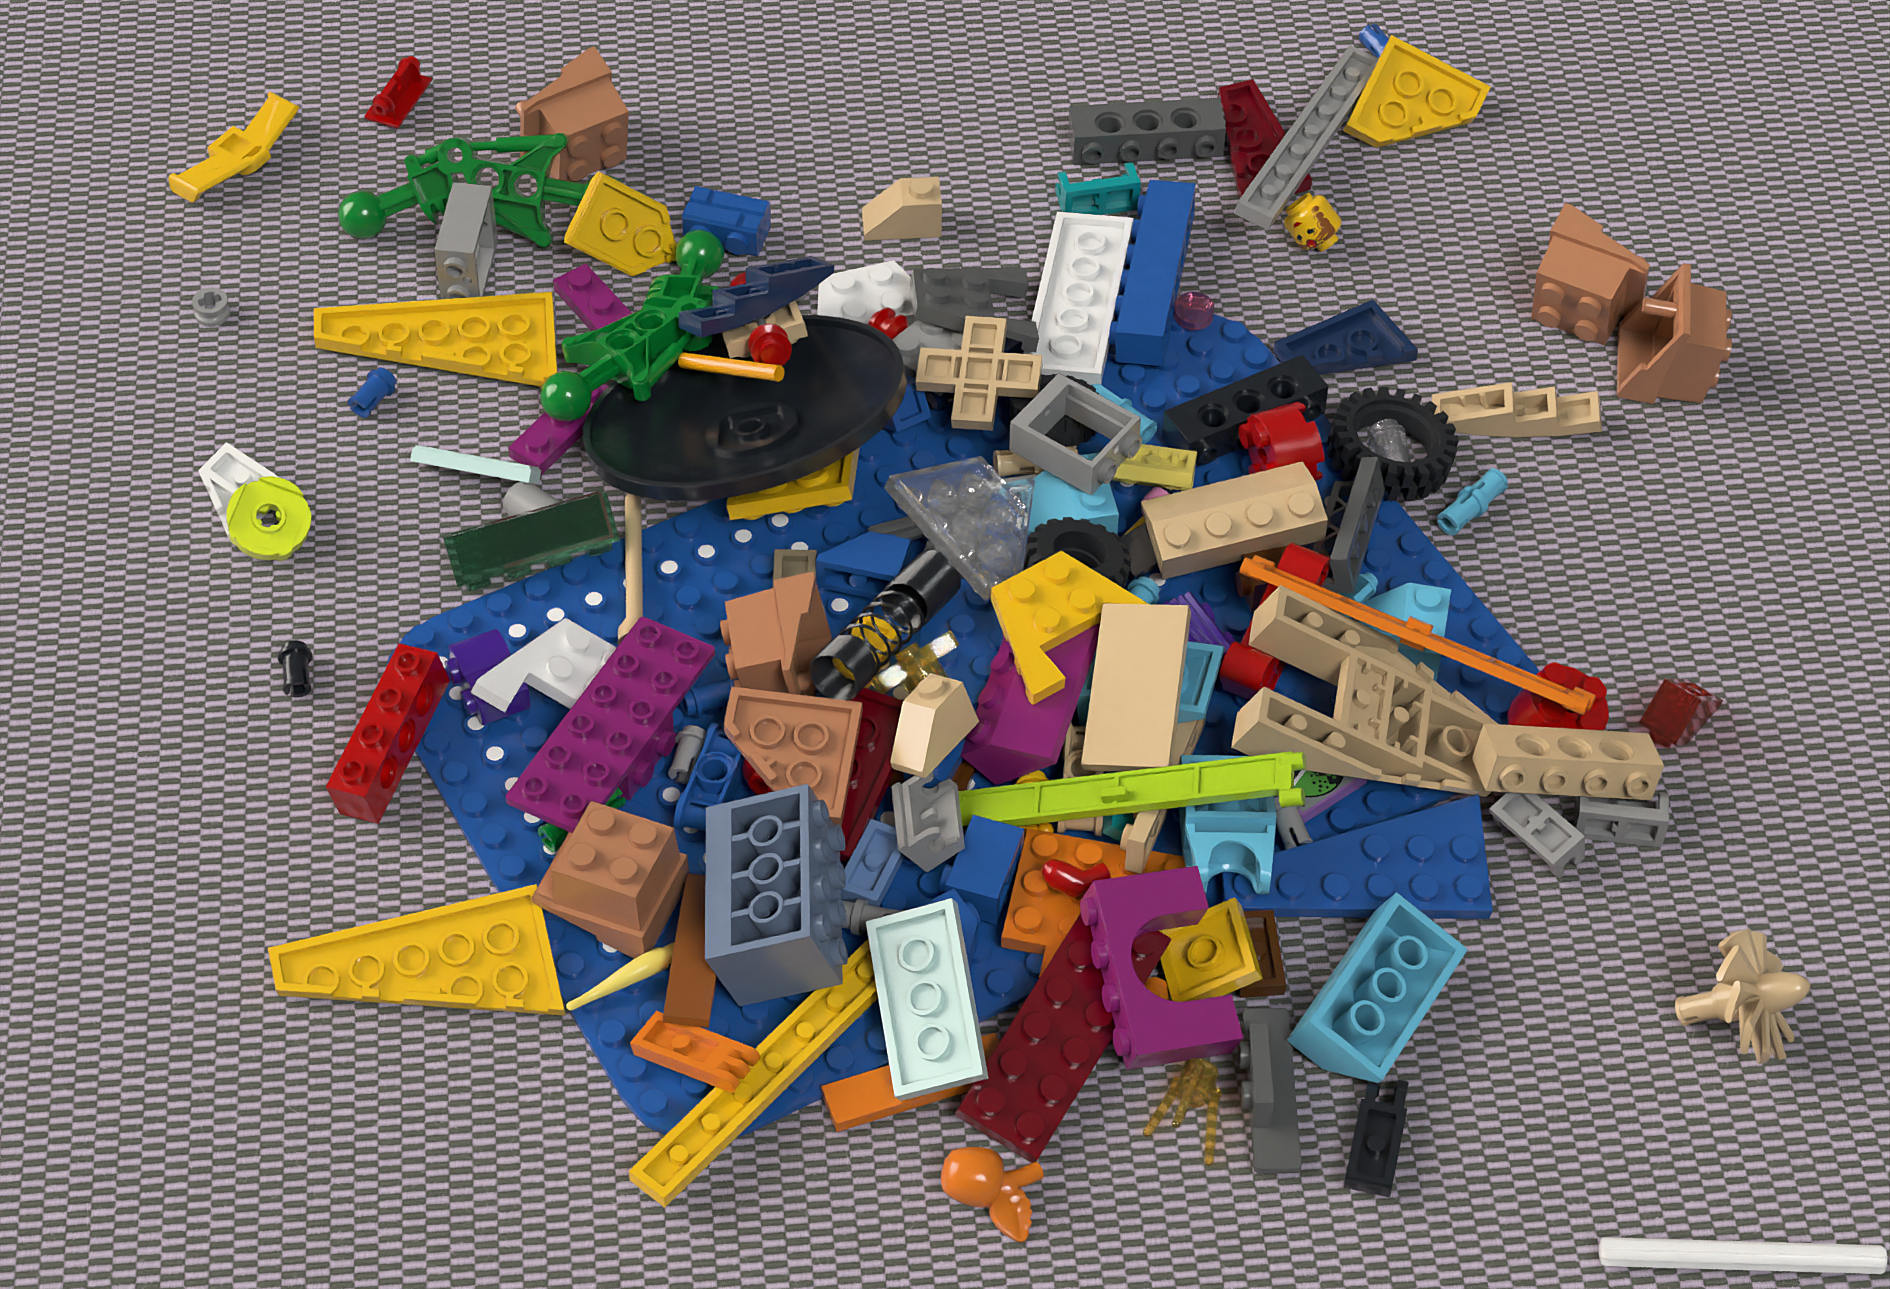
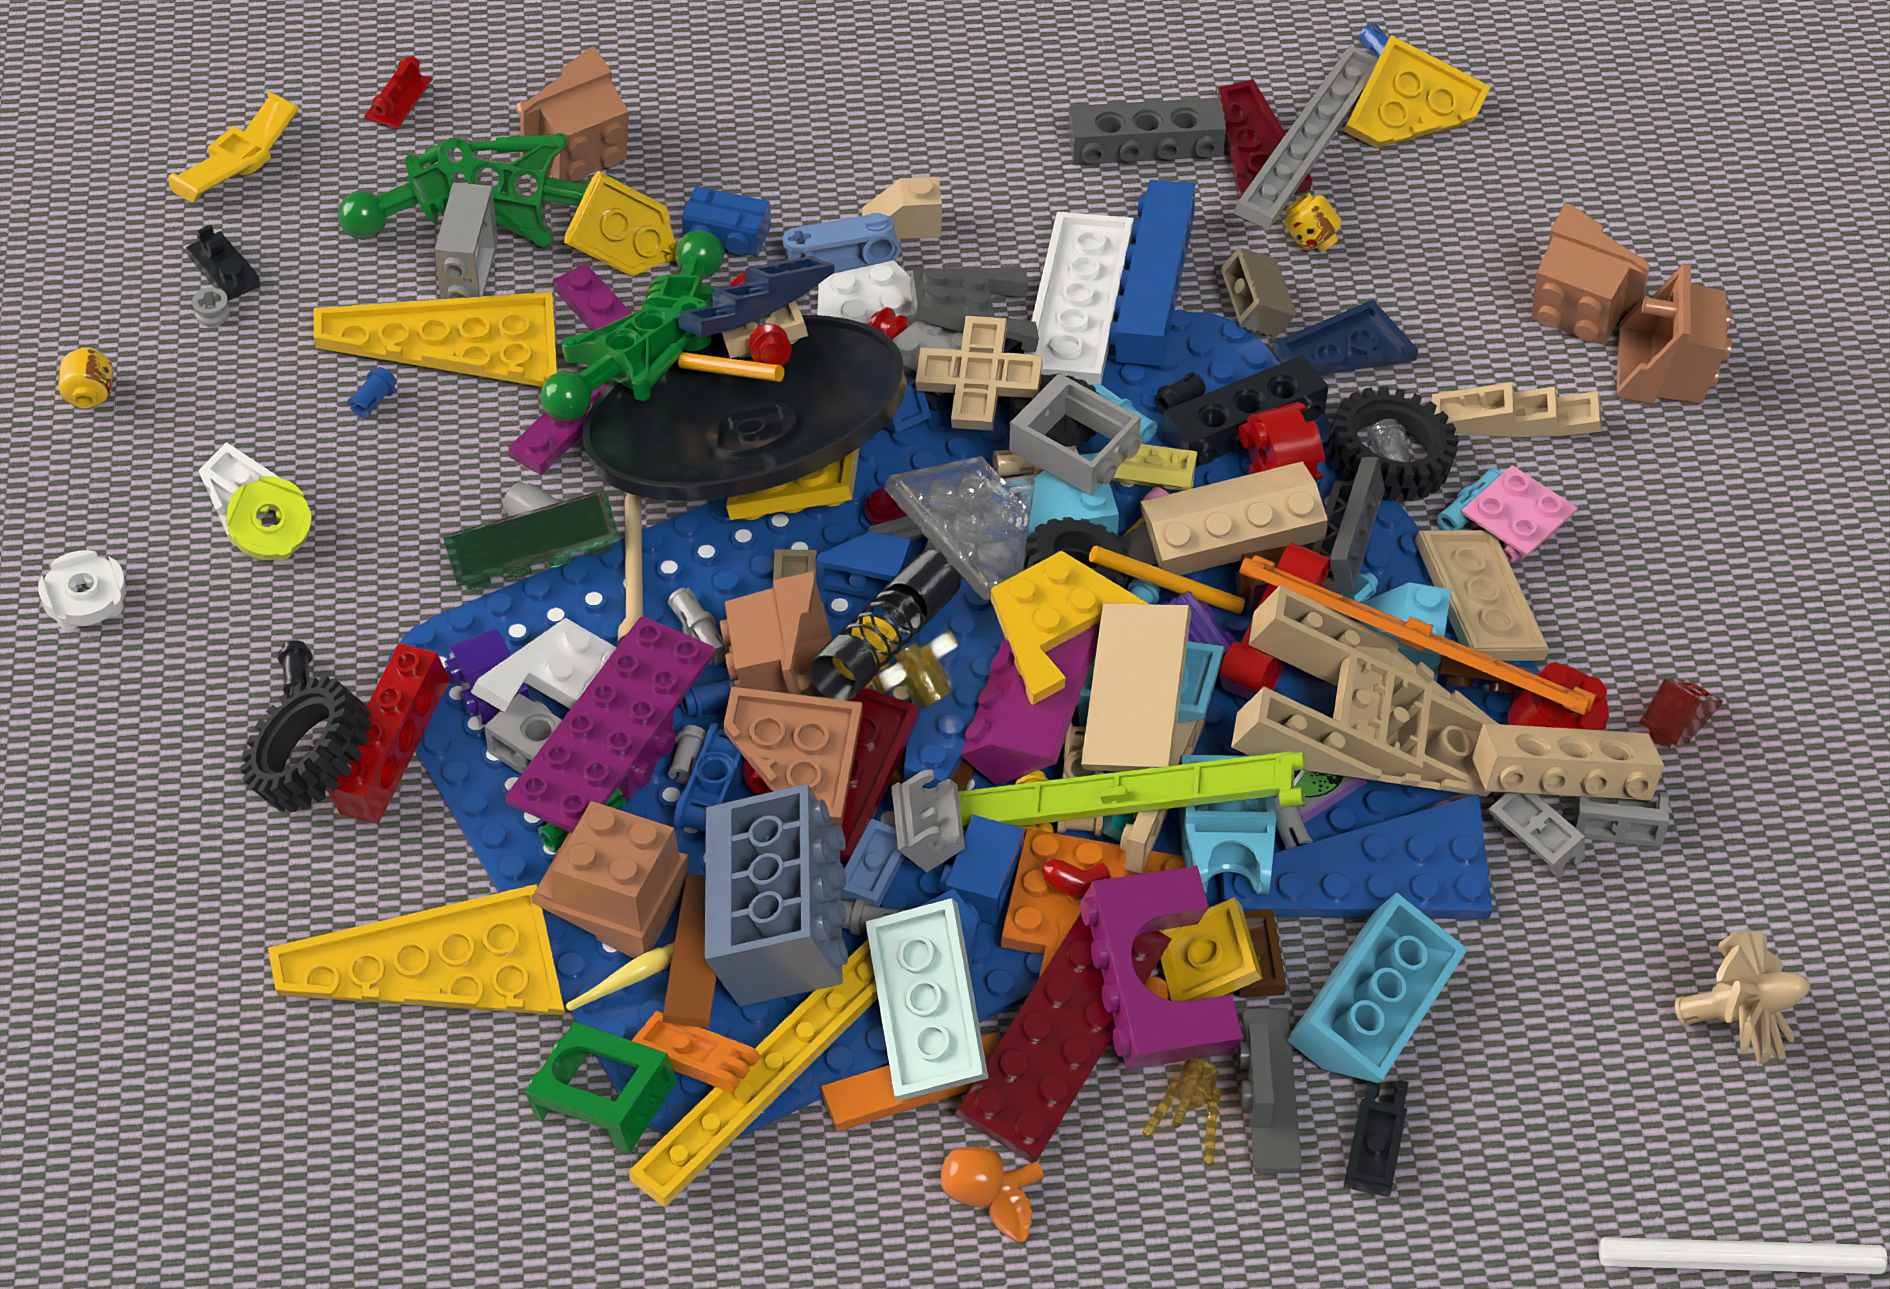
light aqua tile [410,445,541,484] -> none
tan slope [890,673,979,778] -> none
teal hinge [1055,162,1141,215] -> none
clear pink tile [1174,292,1214,330] -> none
none -> white plate [38,550,127,630]
none -> yellow head [58,347,114,409]
none -> black plate [186,224,261,301]
none -> black tyre [241,676,372,813]
none -> light grey brick [484,693,562,774]
none -> green panel [525,1022,677,1153]
none -> light grey pin [668,588,729,666]
none -> medium blue piece [782,213,901,274]
none -> dark red plate [865,488,906,525]
none -> light orange bar [1089,546,1245,614]
none -> black pin [1154,372,1206,415]
none -> dark tan brick [1220,248,1297,338]
none -> tan tile [1415,530,1549,661]
none -> reddish brown plate [1437,656,1529,695]
none -> bright pink hinge [1461,465,1578,563]

